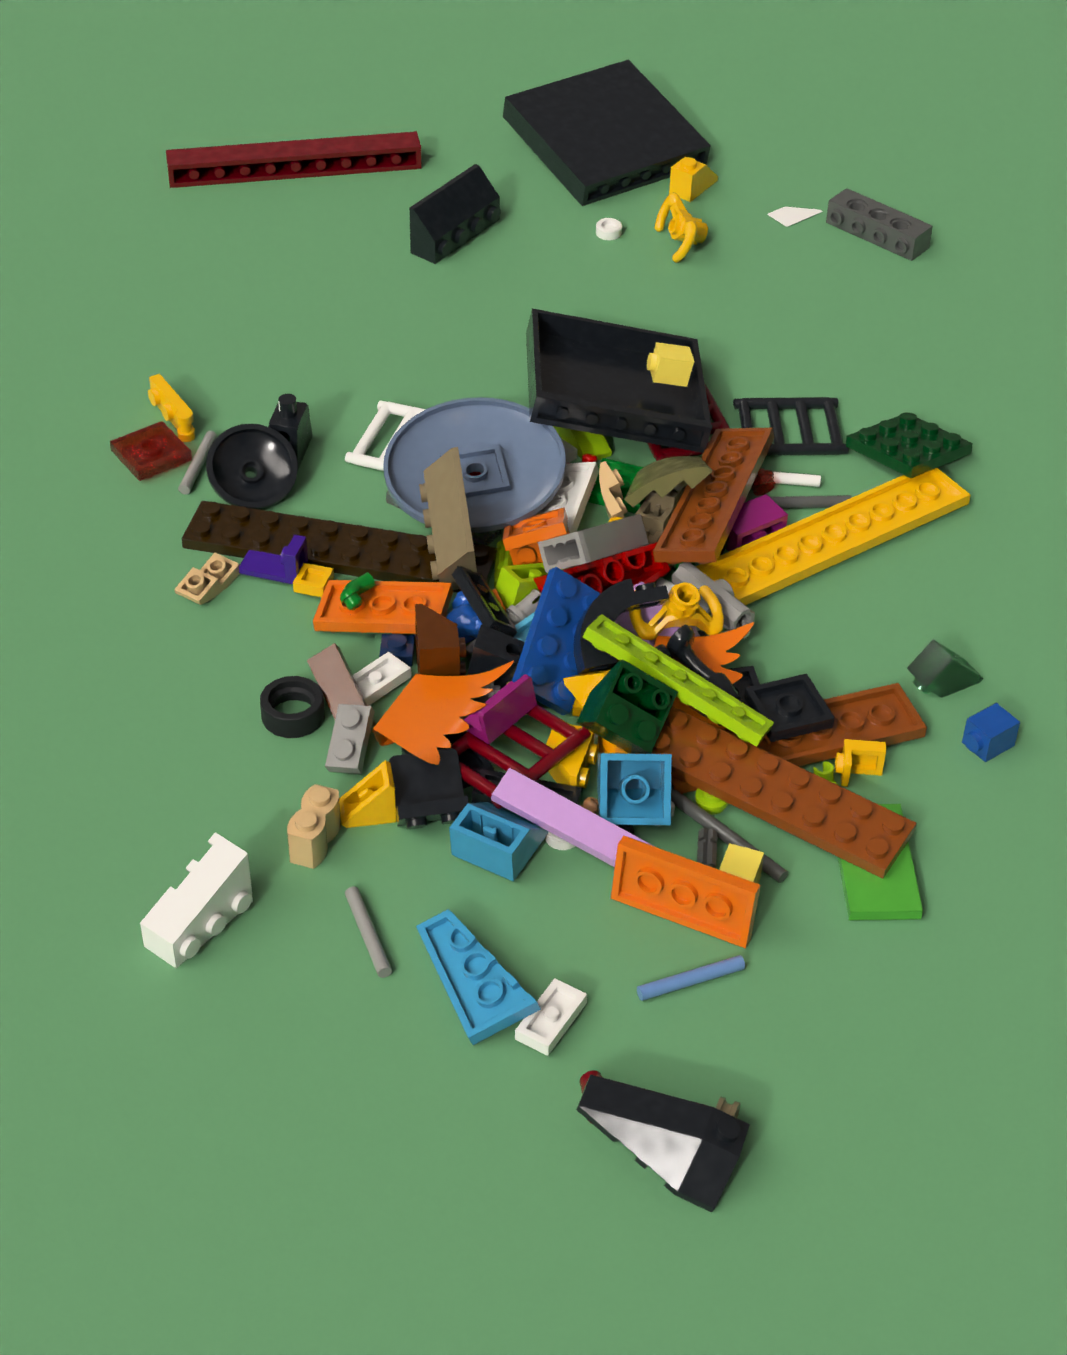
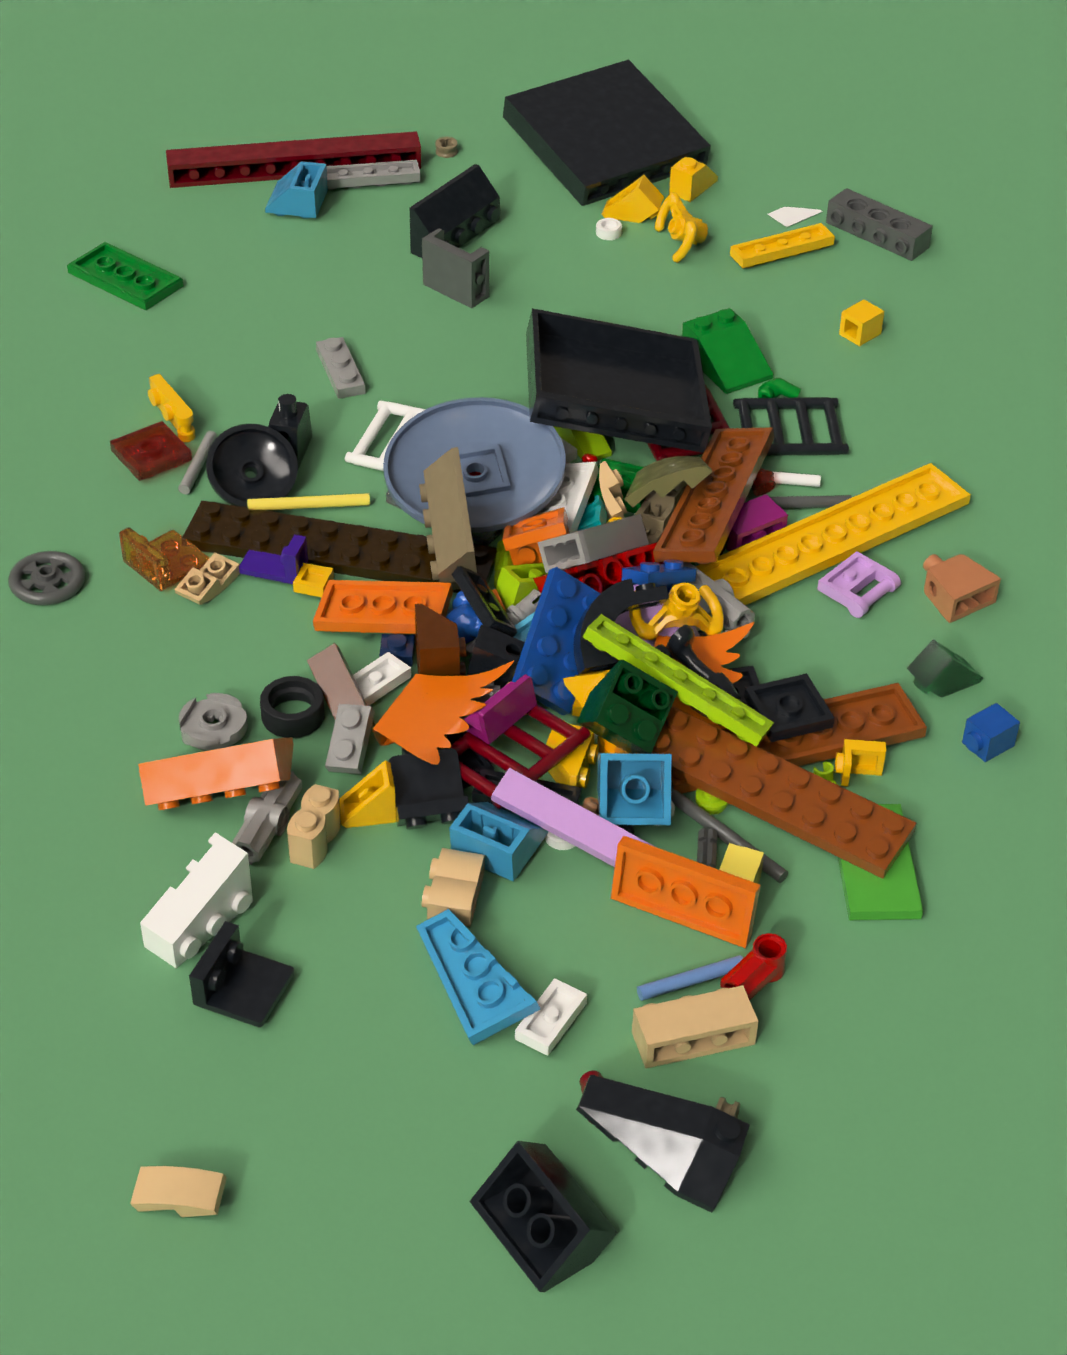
green arm [340,572,375,610] -> none
light grey bar [345,887,392,978] -> none
light yellow brick [647,342,694,387] -> none
dark green plate [846,412,973,478] -> none
none -> dark grey plate [8,551,85,605]
none -> green tile [67,242,184,310]
none -> clear orange bracket [119,527,209,591]
none -> tan slope [130,1166,227,1217]
none -> orange slope [138,737,294,810]
none -> light grey plate [179,693,248,750]
none -> black bracket [189,921,294,1027]
none -> light grey piece [232,771,302,865]
none -> light yellow bar [247,493,370,510]
none -> dark azure slope [265,161,328,218]
none -> light grey plate [316,337,366,399]
none -> light grey plate [326,160,420,190]
none -> dark grey panel [422,228,490,308]
none -> tan brick [422,848,485,927]
none -> dark tan bush [435,137,458,158]
none -> black slope [469,1141,618,1292]
none -> teal plate [577,495,607,531]
none -> yellow slope [602,175,664,223]
none -> blue bracket [622,560,696,593]
none -> tan brick [632,985,759,1069]
none -> green slope [682,308,774,394]
none -> red piece [720,933,787,1000]
none -> yellow plate [730,223,835,268]
none -> green arm [758,378,801,398]
none -> lavender plate [817,551,901,618]
none -> yellow brick [839,299,885,346]
none -> nougat torso [923,554,1001,623]

